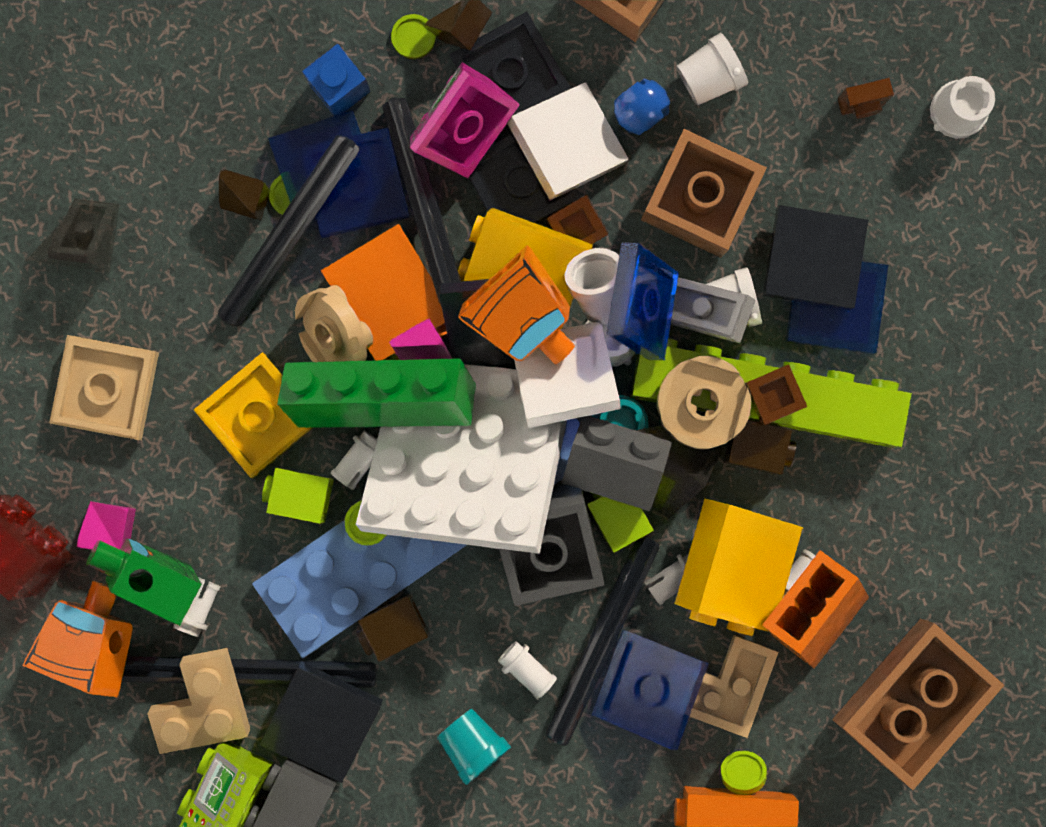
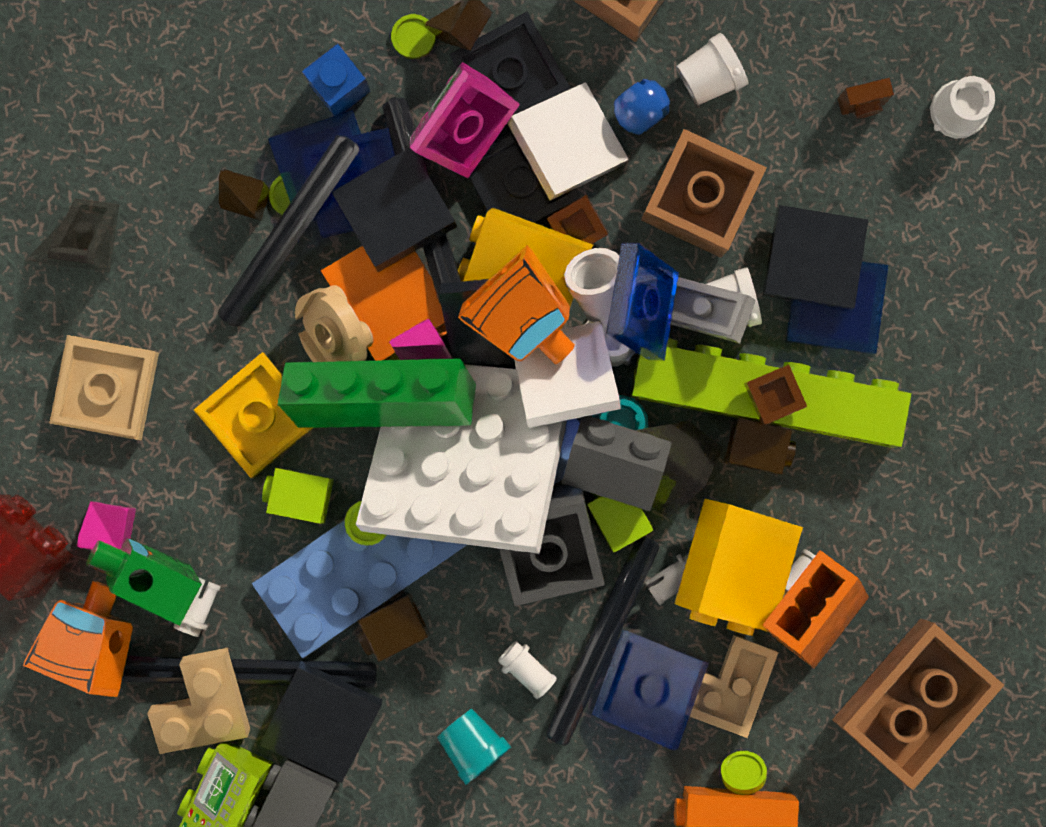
white pin [331,430,377,490] -> none
tan plate [657,356,751,449] -> none
none -> black tile [332,147,457,272]

